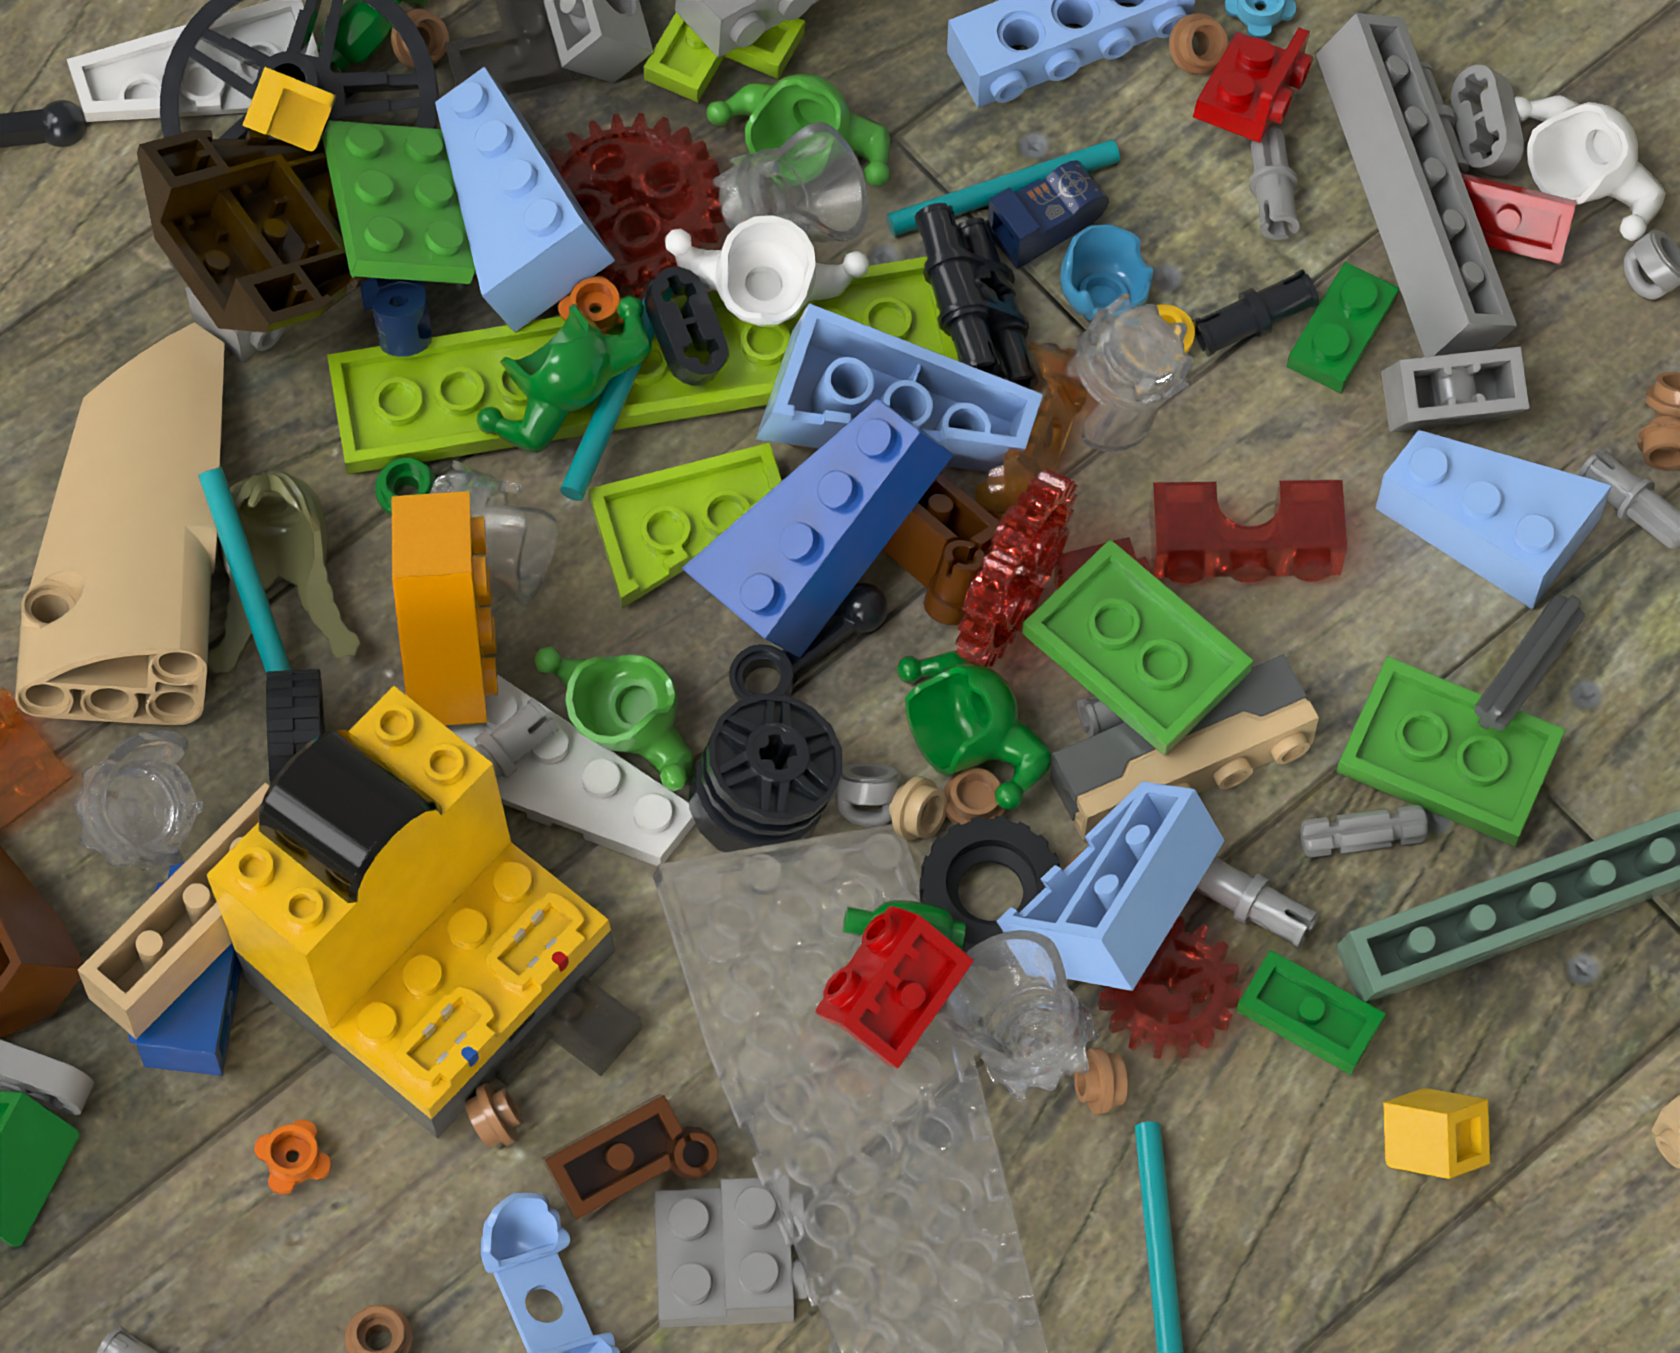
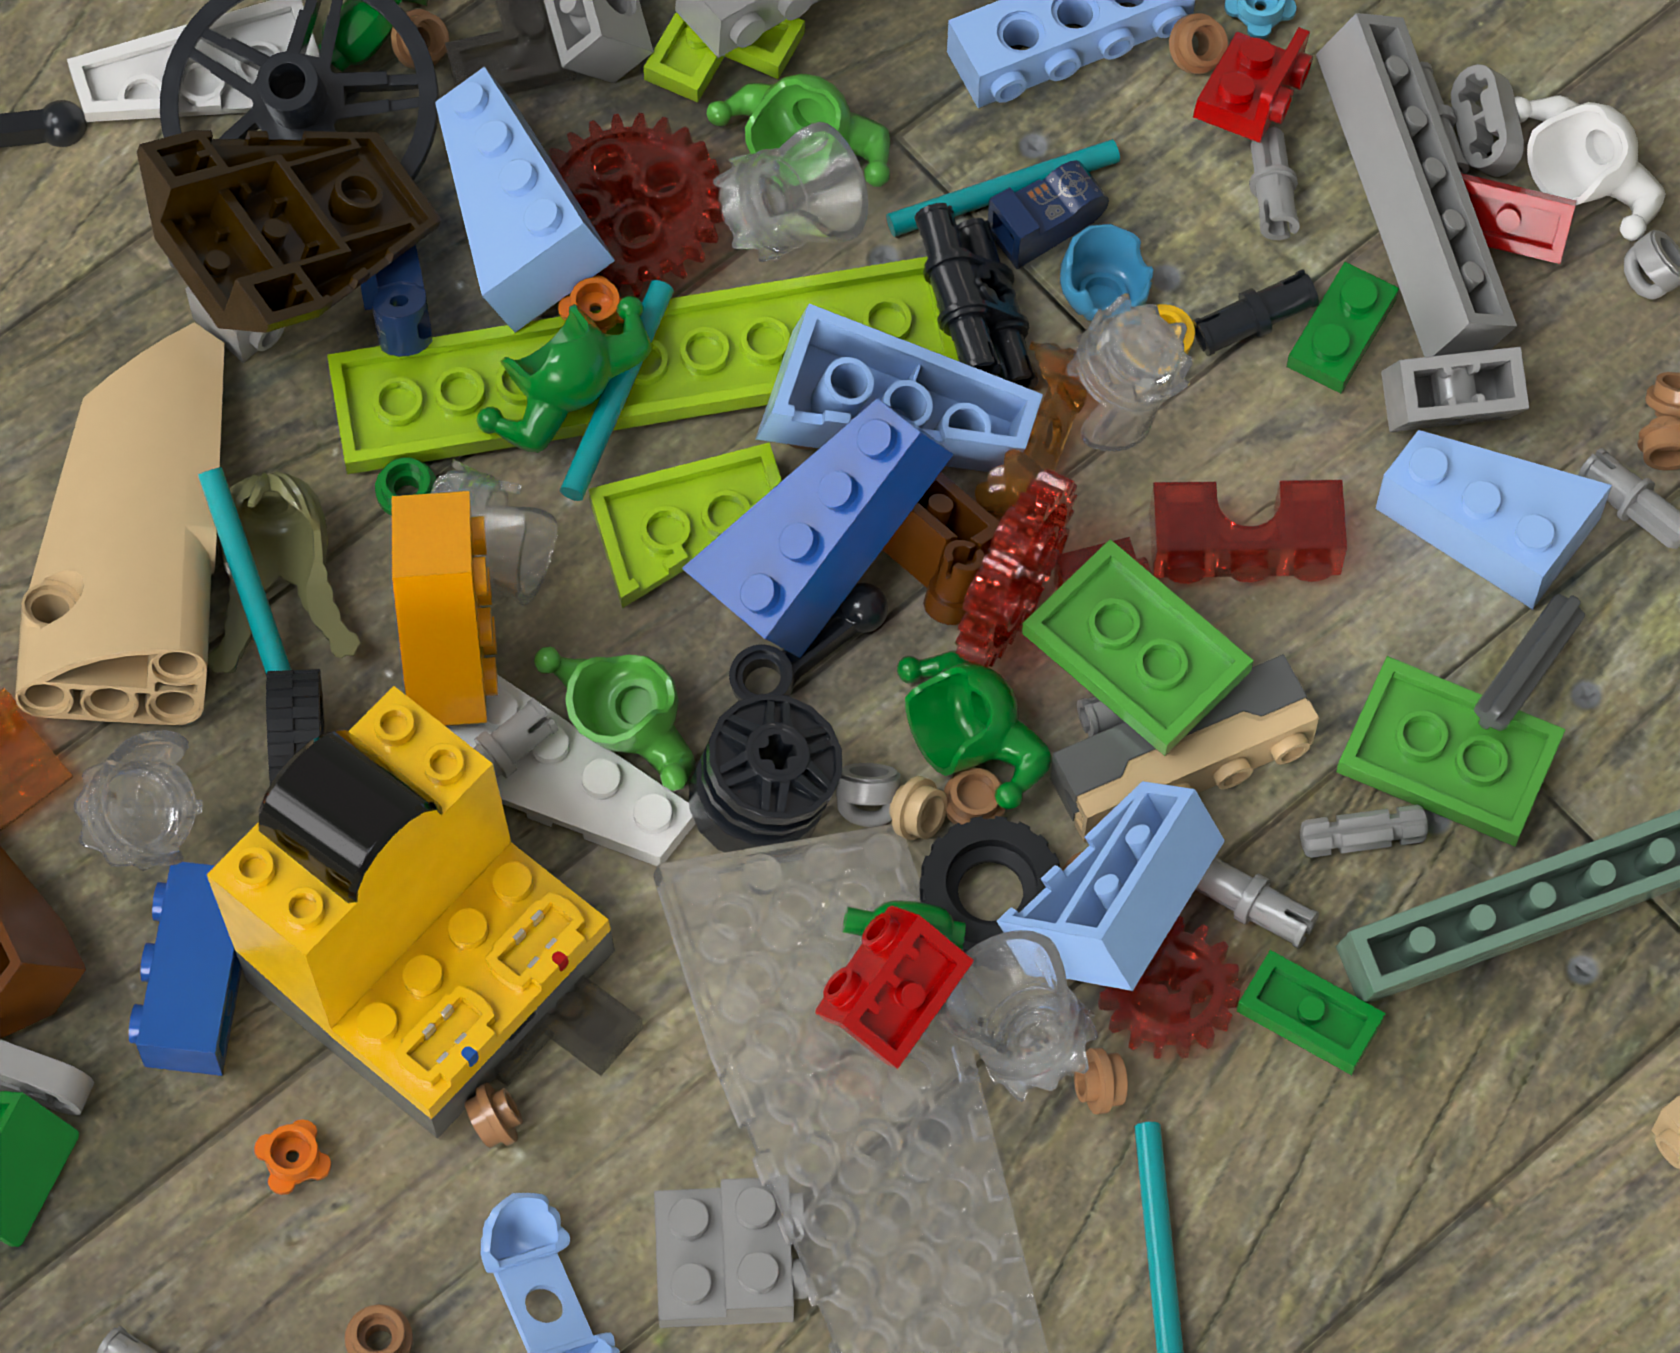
tan brick [78,783,308,1039] -> none
yellow panel [242,67,337,151] -> none
bright green plate [322,120,476,284] -> none
reddish brown hinge [542,1094,718,1219] -> none
black beam [644,267,728,386] -> none
white piece [665,215,869,326] -> none
yellow panel [1383,1088,1490,1179] -> none

